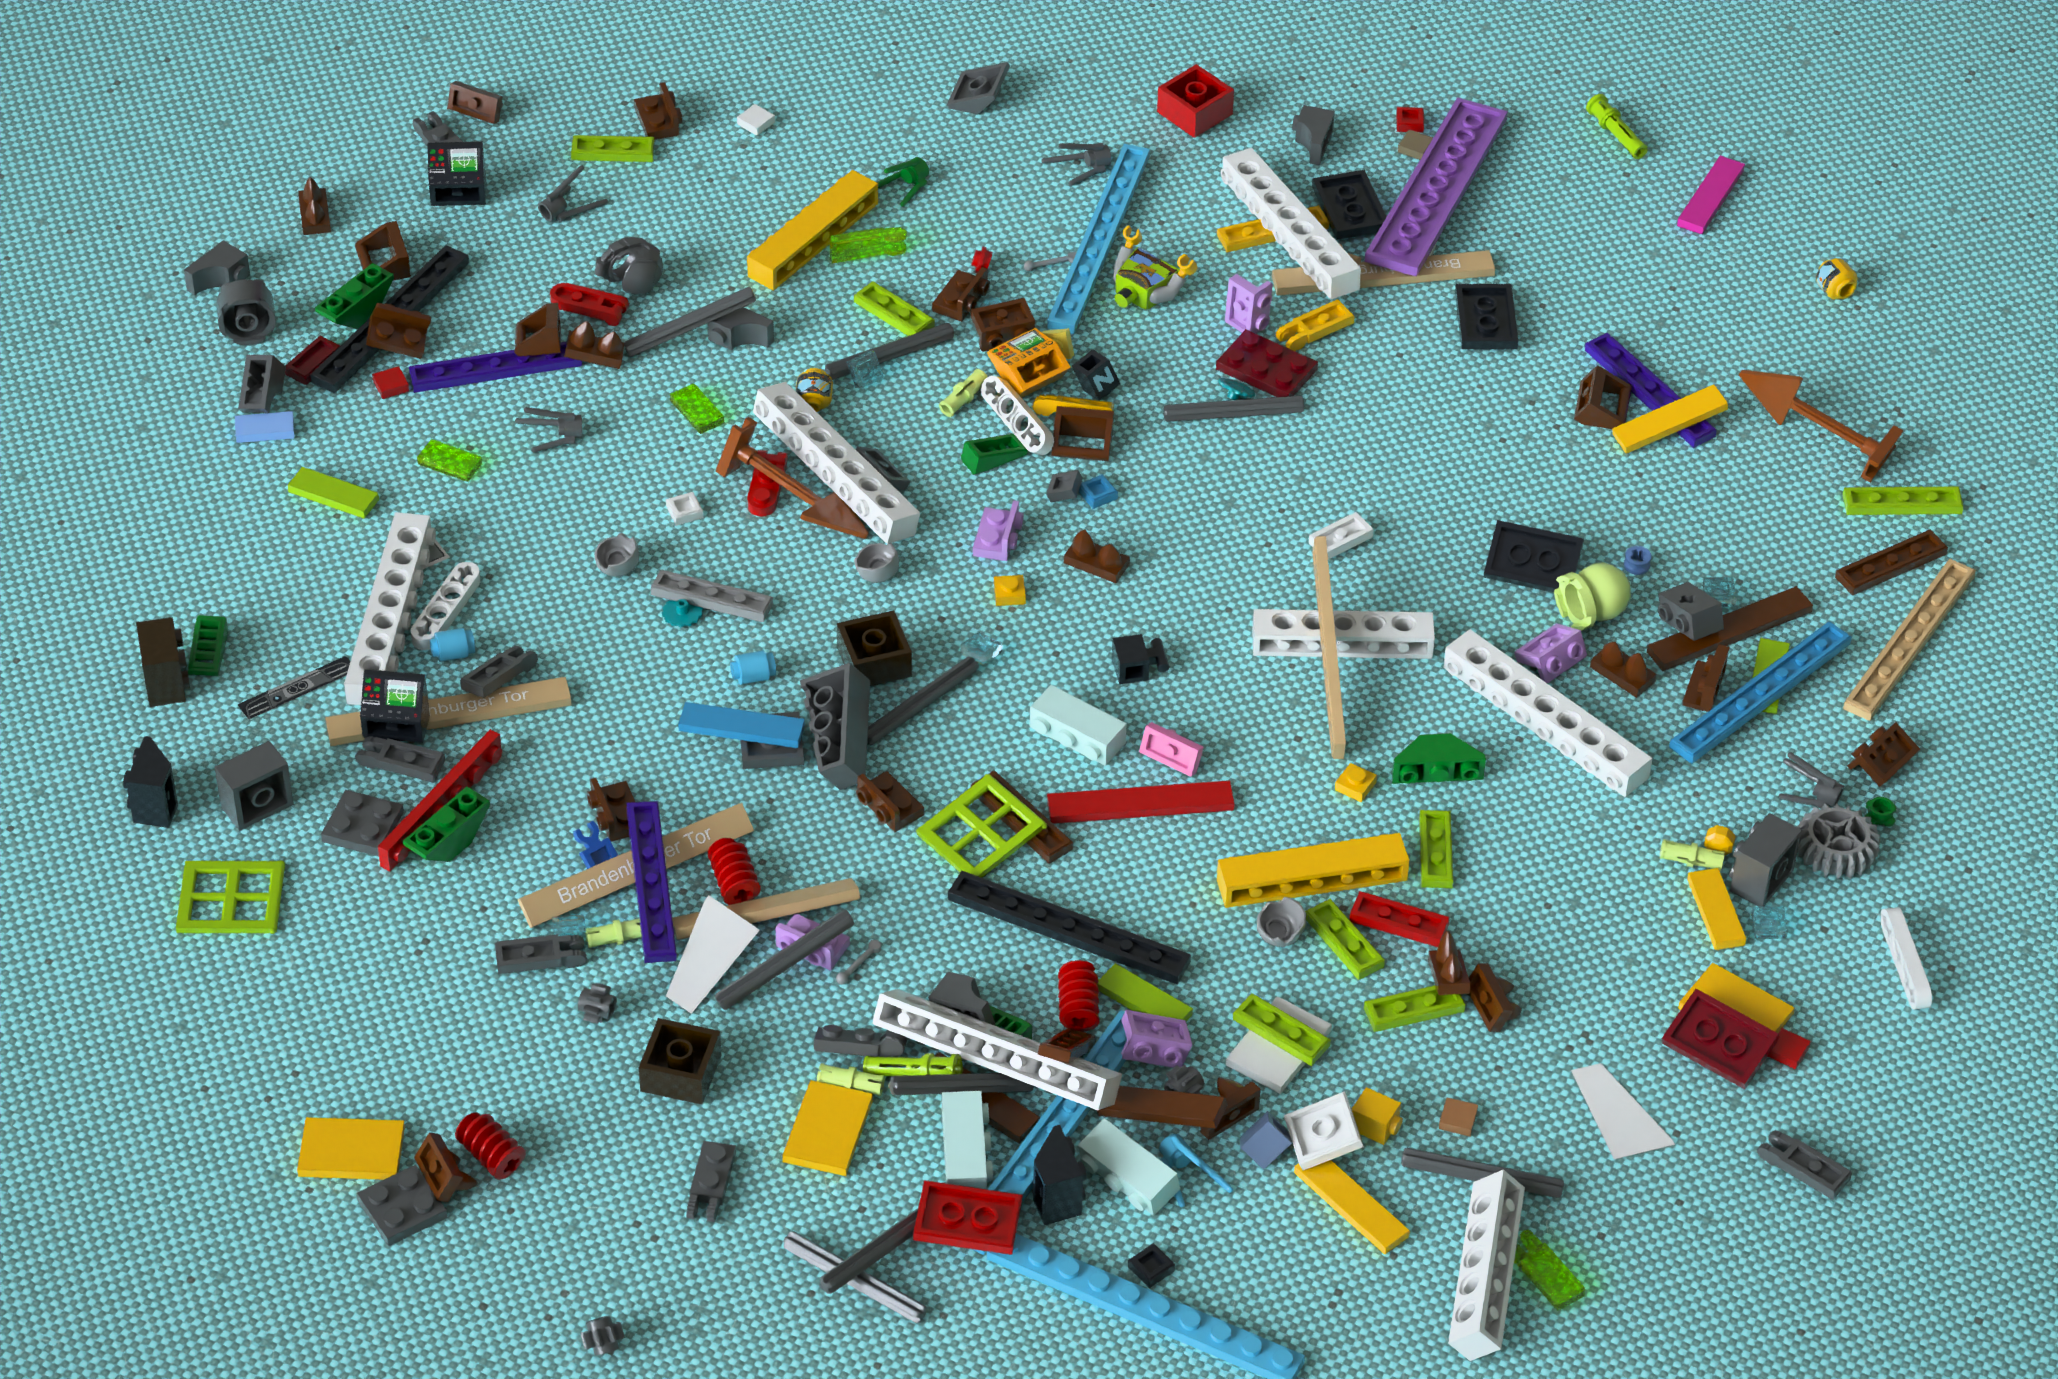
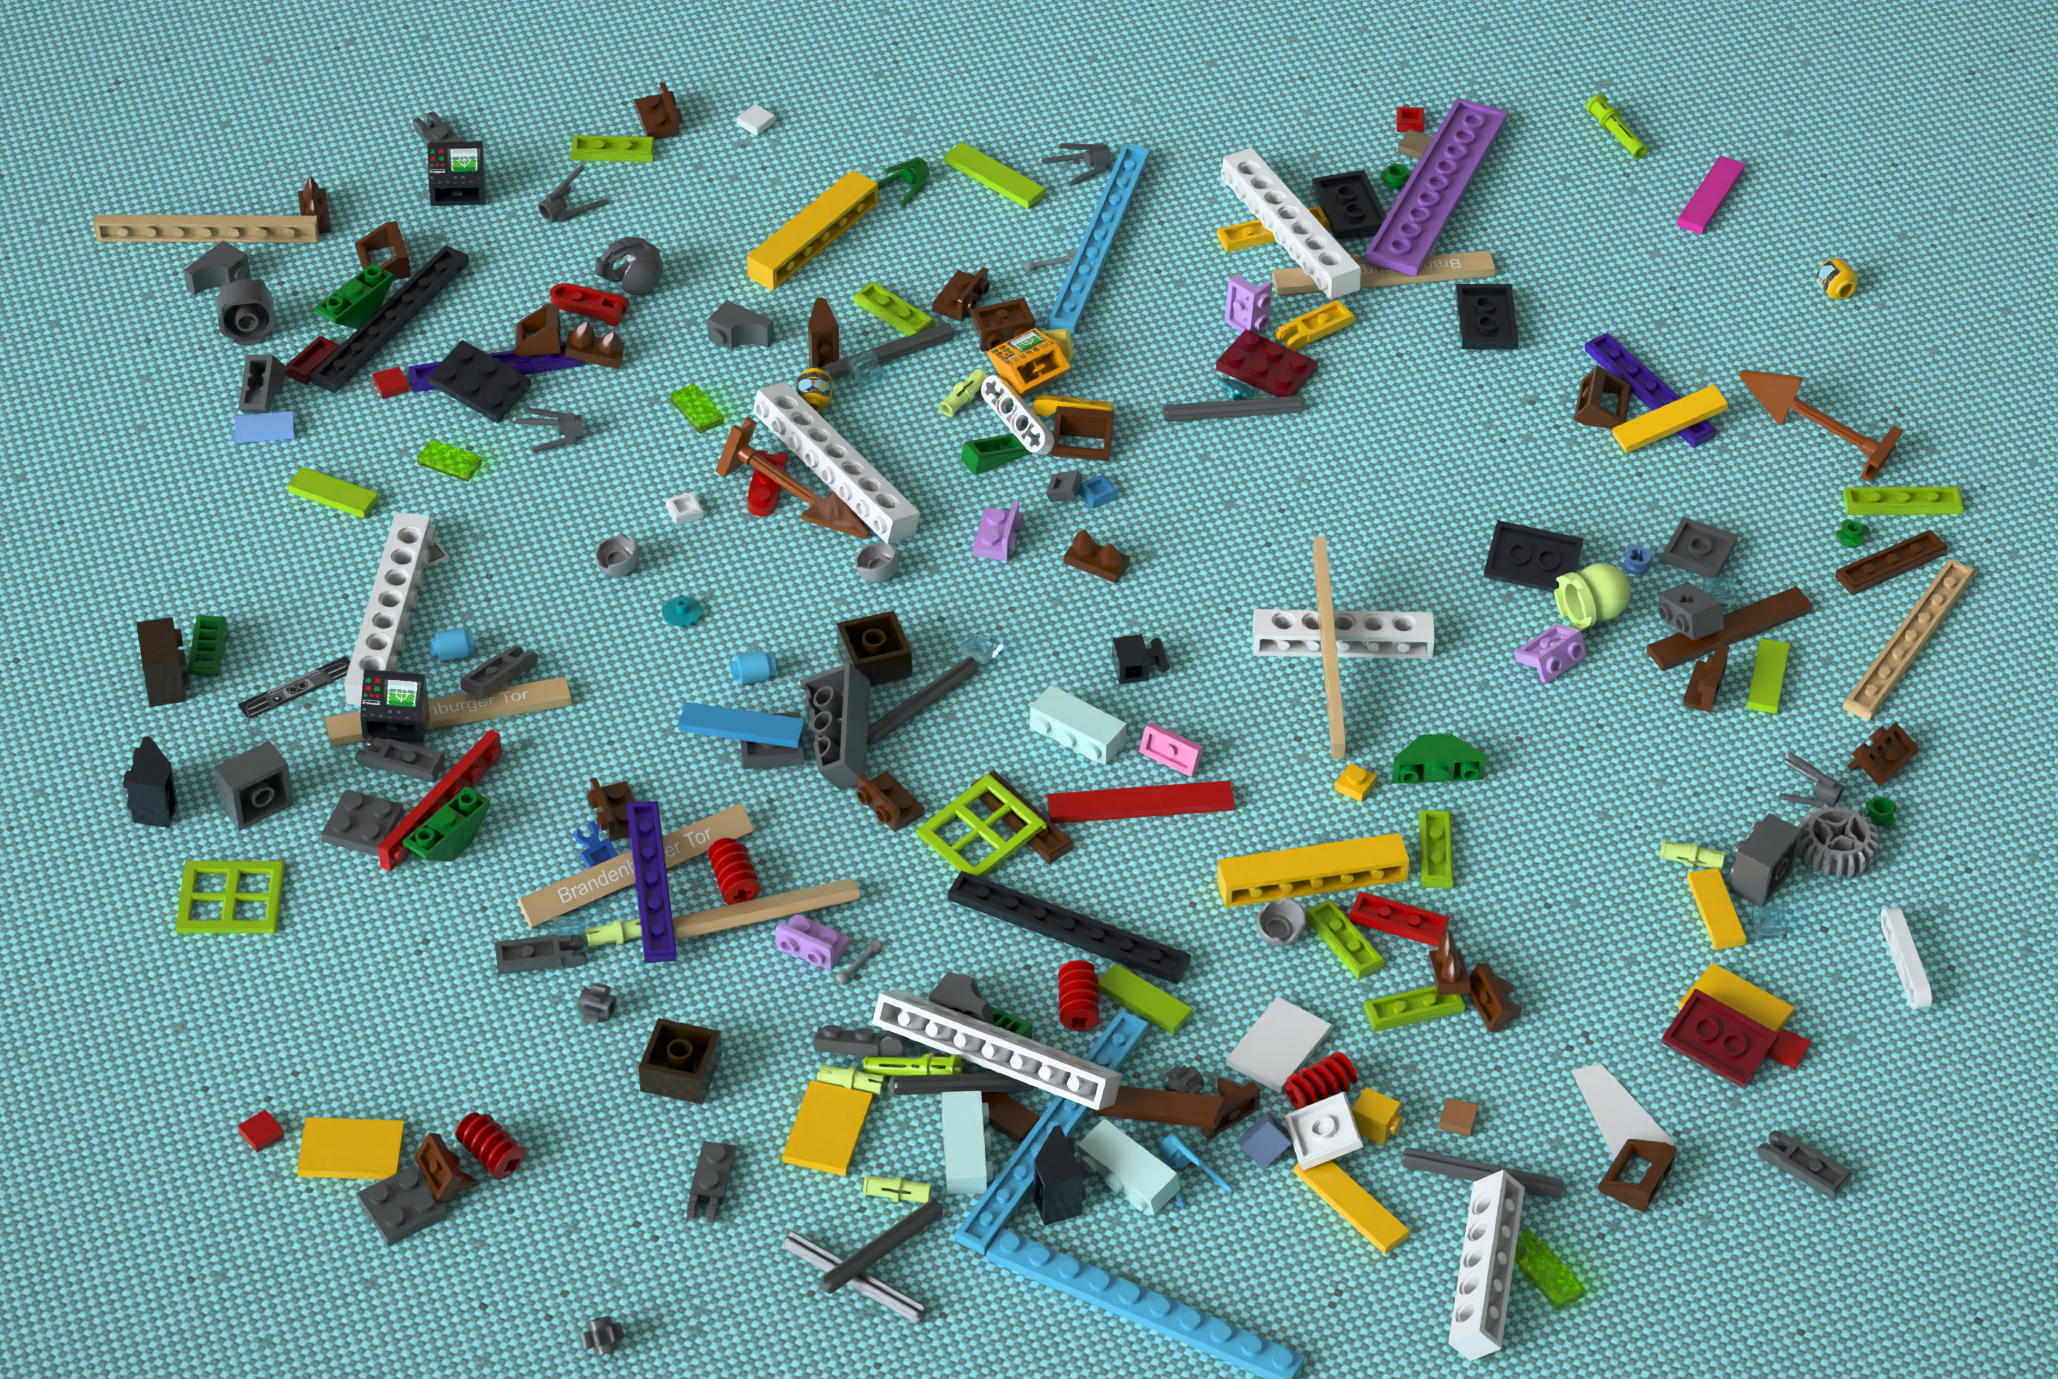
reddish brown bracket [366,303,432,359] -> none
white beam [411,562,481,650] -> none
reddish brown tile [447,81,503,124] -> none
dark grey axle [624,287,756,357] -> none
light grey tile [650,570,773,622] -> none
white sticker [666,895,760,1014] -> none
dark grey axle [715,909,854,1010] -> none
clear neon green hinge [830,227,907,264] -> none
dark grey plate [855,447,910,491] -> none
red tile [913,1180,1023,1255] -> none
dark grey slope [947,62,1010,114] -> none
red plate [971,246,993,273] -> none
yellow plate [994,575,1026,606] -> none
reddish brown tile [1037,1028,1097,1063] -> none
black brick [1072,349,1120,401] -> none
torso [1113,225,1197,309] -> none
lavender bracket [1121,1010,1192,1068] -> none
black tile [1128,1243,1175,1288] -> none
red brick [1157,64,1234,138] -> none
lime tile [1233,993,1331,1066] -> none
dark grey arch [1292,105,1335,166] -> none
white plate [1309,512,1374,559] -> none
white brick [1443,629,1653,797] -> none
reddish brown tile [1590,642,1657,698] -> none
dark azure tile [1669,621,1852,764] -> none
yellow tile [1704,825,1736,855] -> none
none -> tan tile [93,215,319,243]
none -> red tile [238,1109,284,1153]
none -> black plate [428,340,532,424]
none -> reddish brown tile [808,297,839,371]
none -> yellowish green pin [863,1174,932,1203]
none -> lime tile [944,142,1046,209]
none -> red piece [1285,1052,1358,1110]
none -> green plate [1381,163,1410,189]
none -> reddish brown tile [1598,1139,1677,1213]
none -> dark grey plate [1661,517,1738,581]
none -> green plate [1836,519,1870,548]

